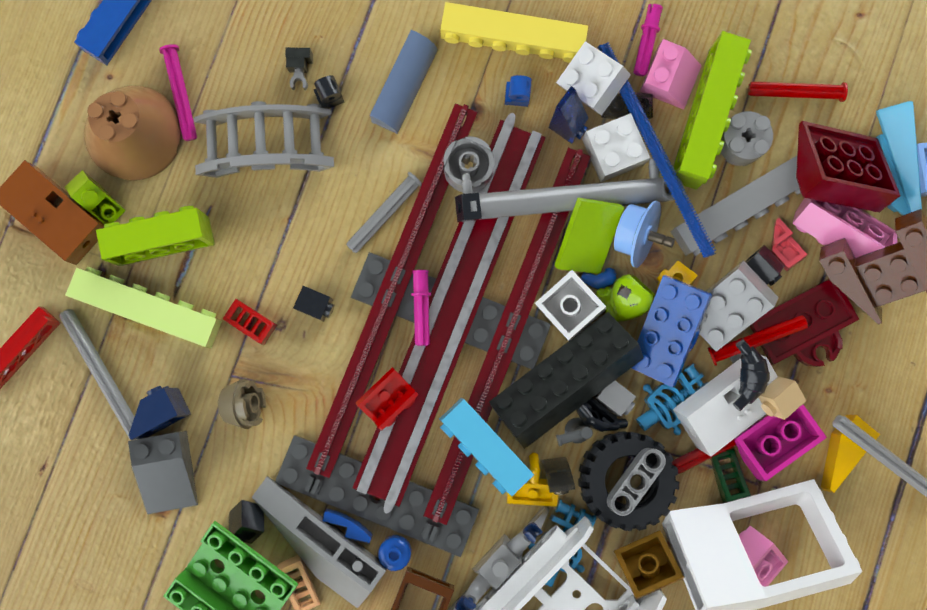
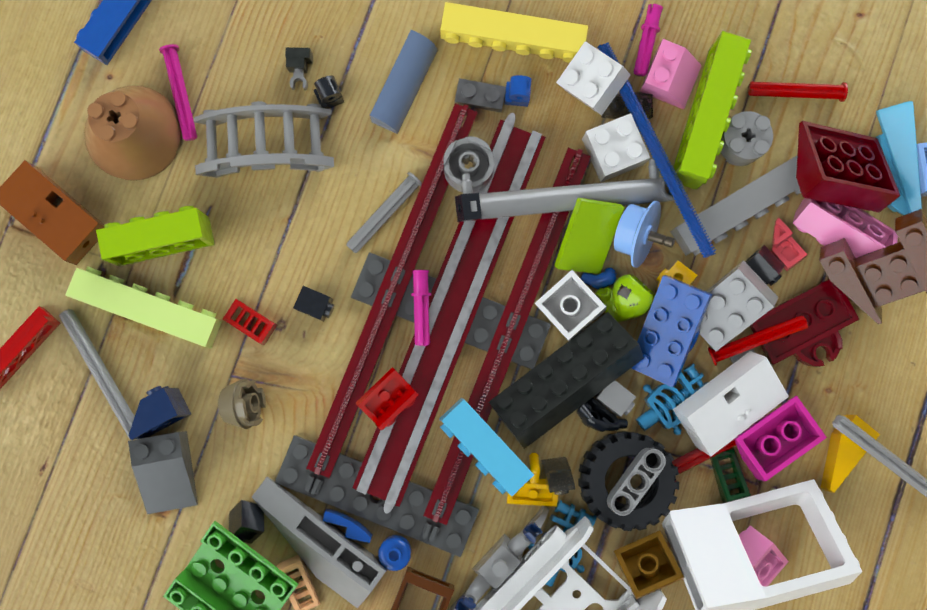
lime slope [65,170,126,225] -> none
clear blue slope [548,86,589,144] -> none
dark grey piece [556,418,593,447] -> none
black piece [733,339,770,411] -> none
tan brick [758,376,806,420] -> none
none -> flat silver plate [455,78,506,112]

